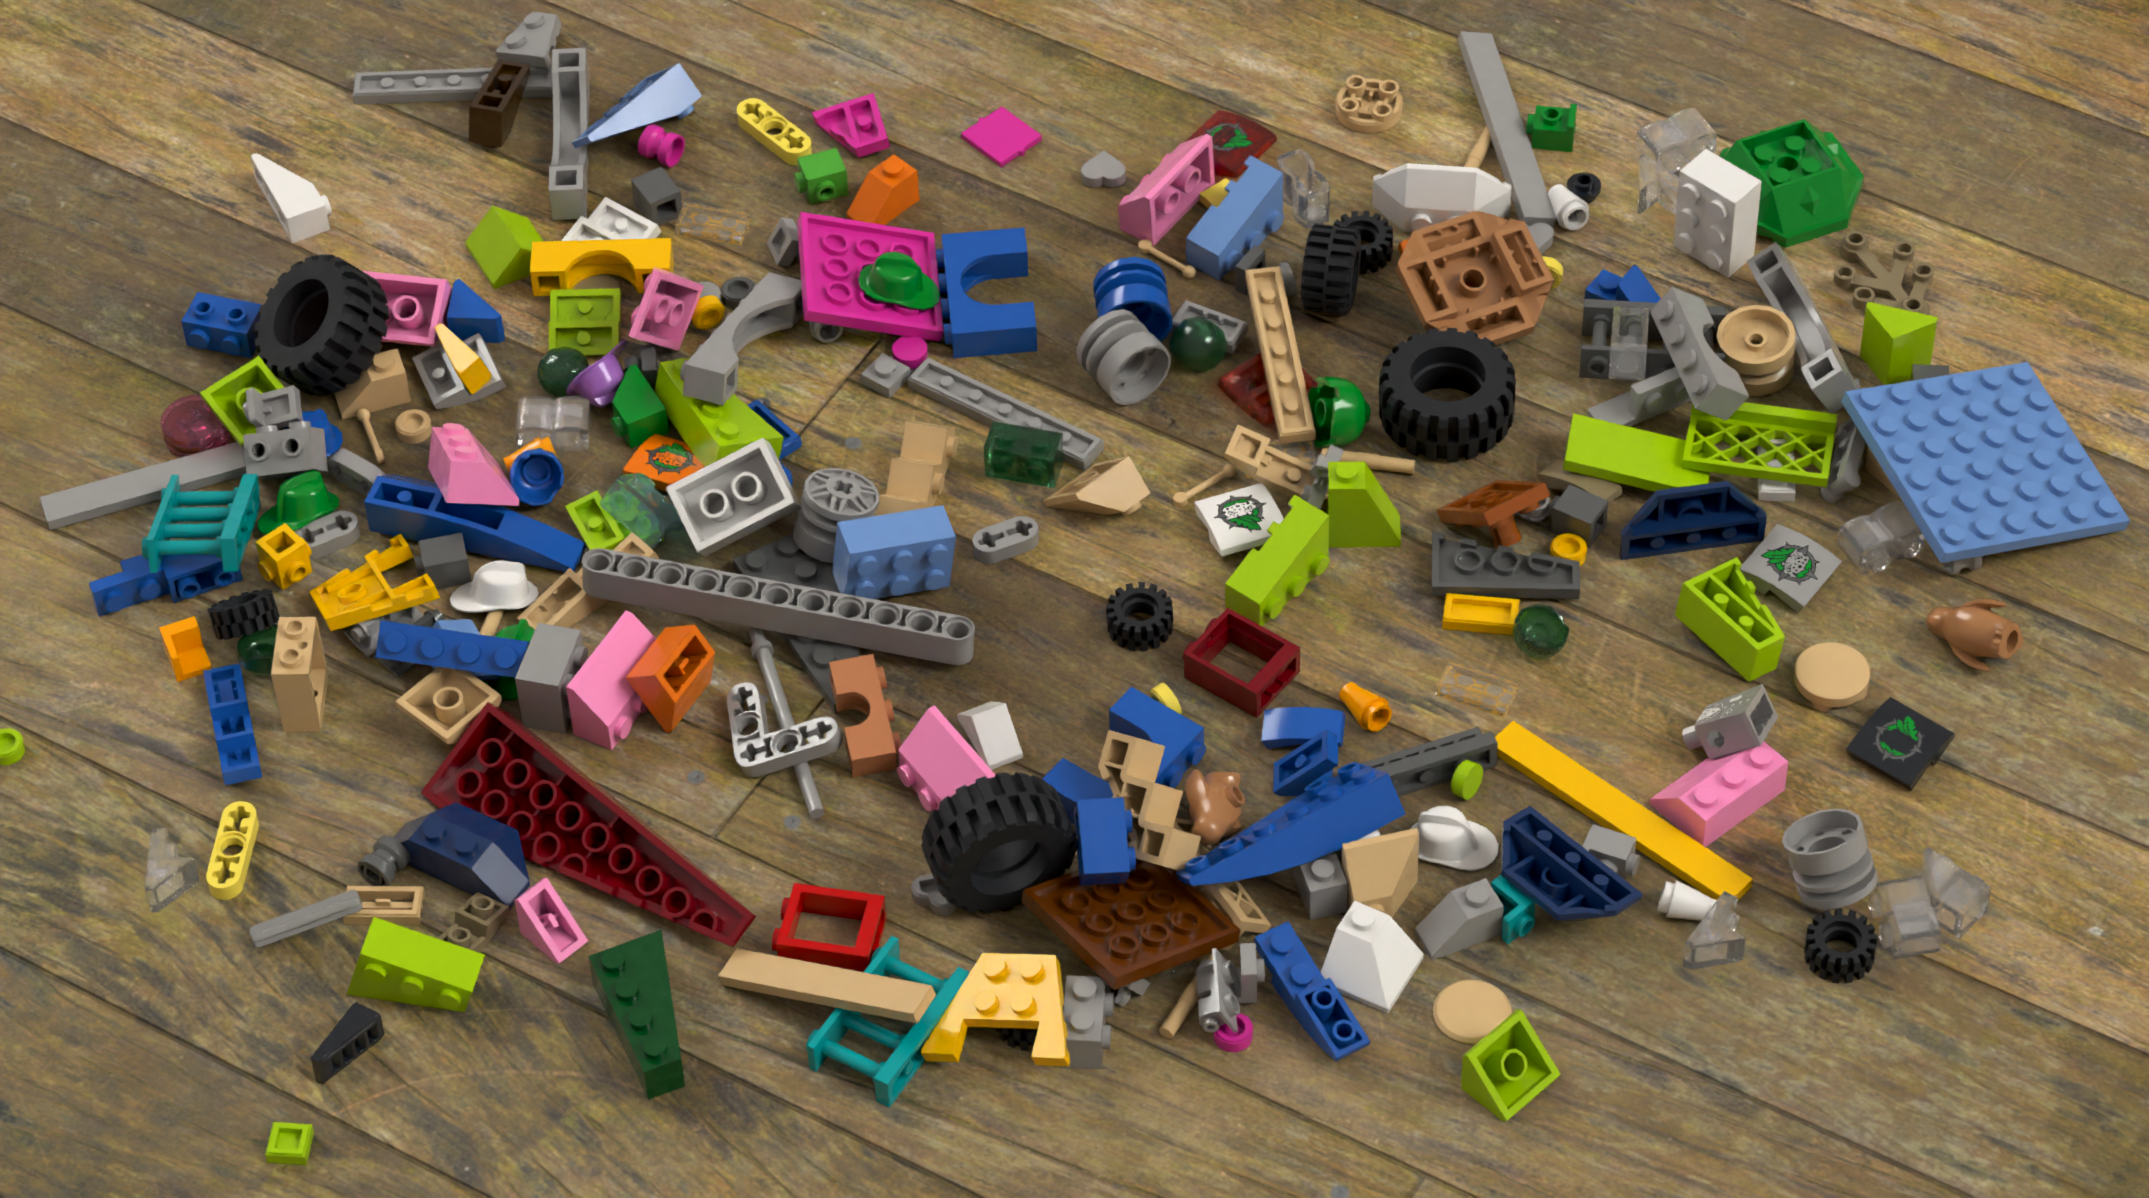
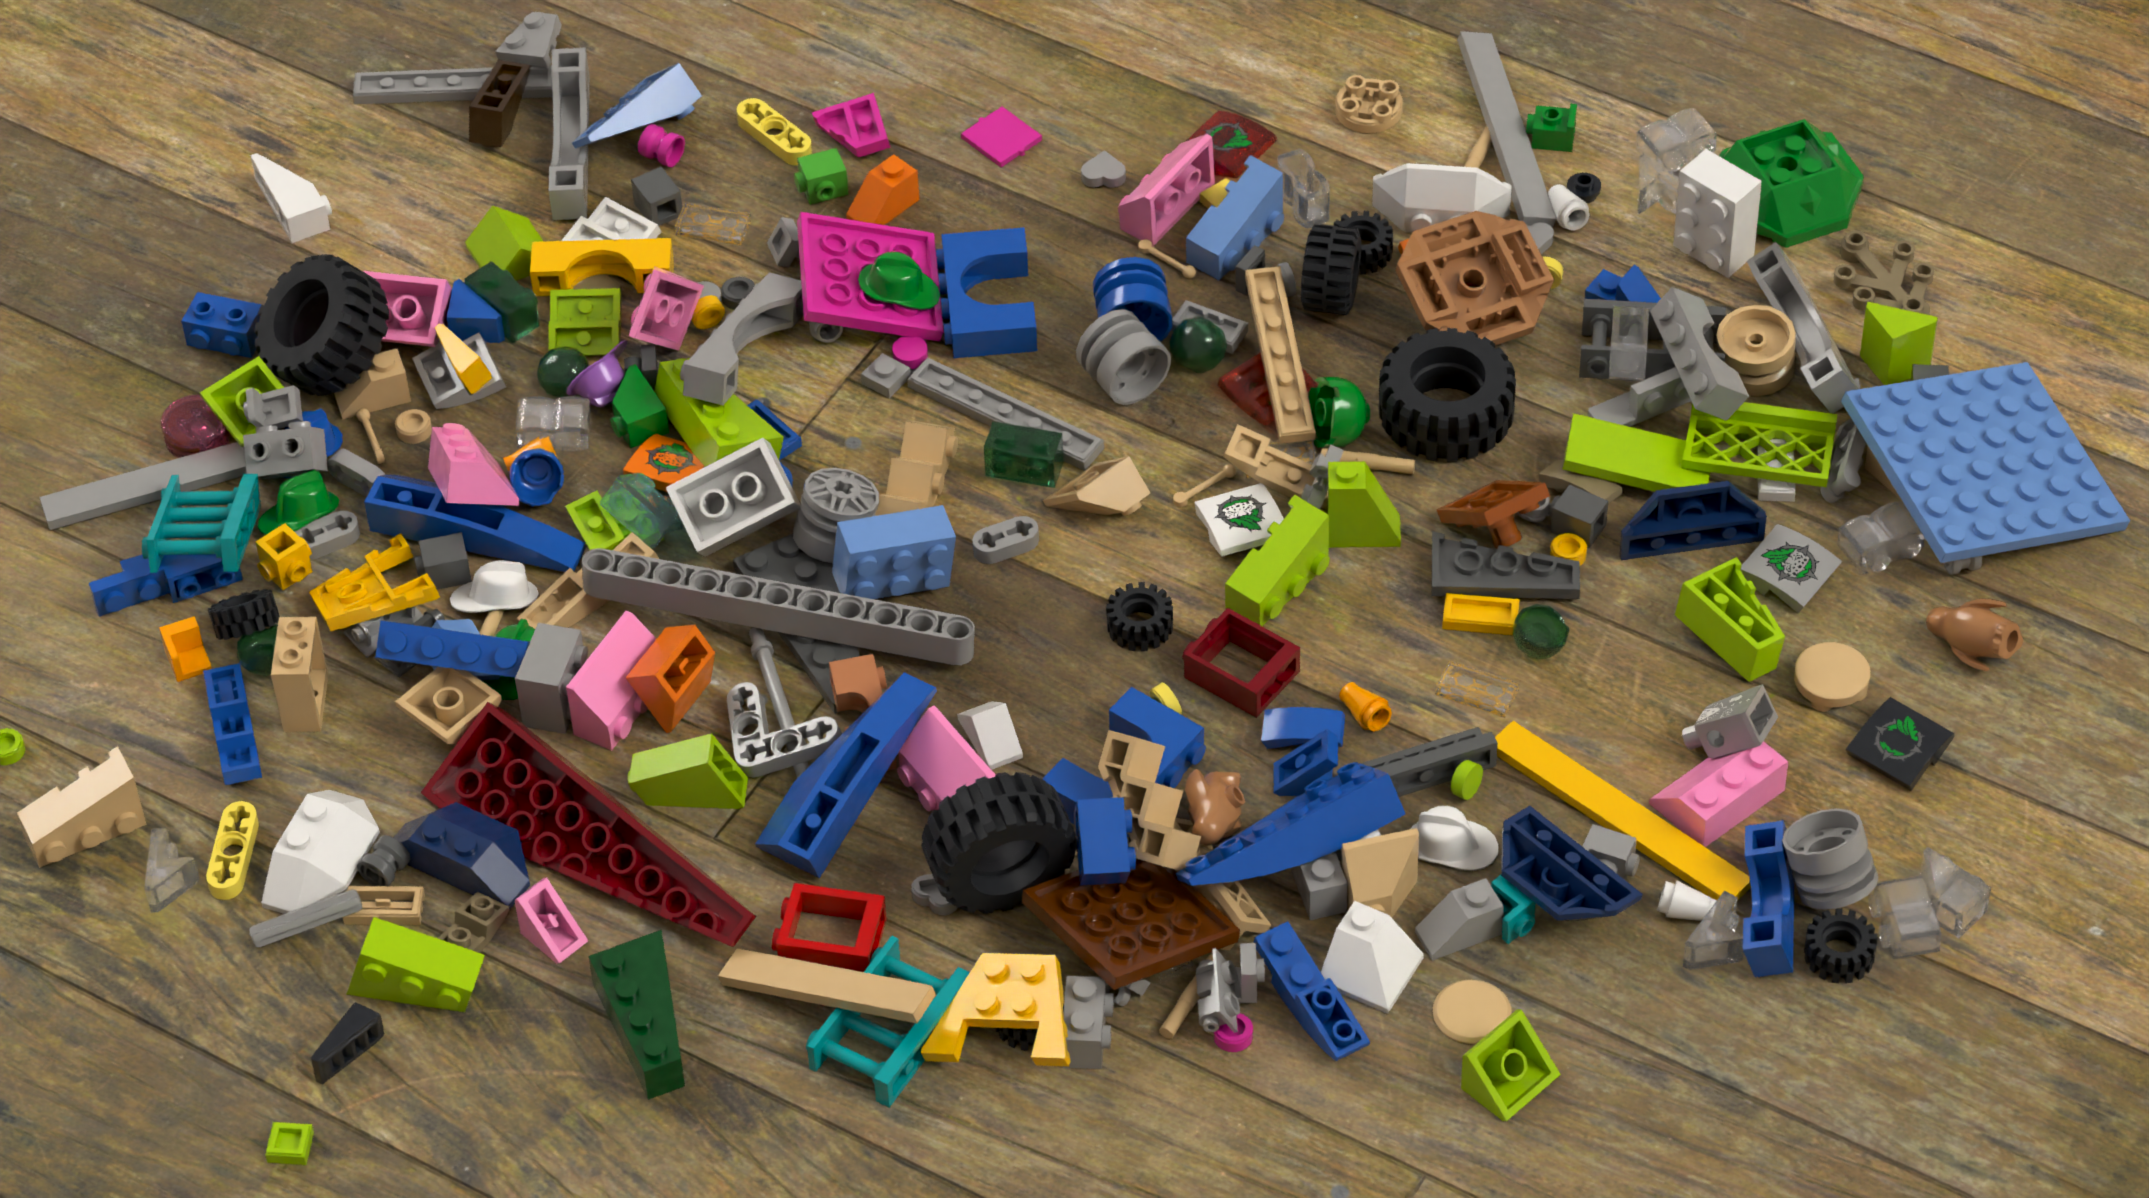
none -> tan wedge [17,746,146,868]
none -> white wedge [261,790,380,914]
none -> clear green brick [464,261,540,344]
none -> lime slope [627,733,748,809]
none -> blue wedge [755,673,937,878]
none -> blue arch [1743,821,1794,977]

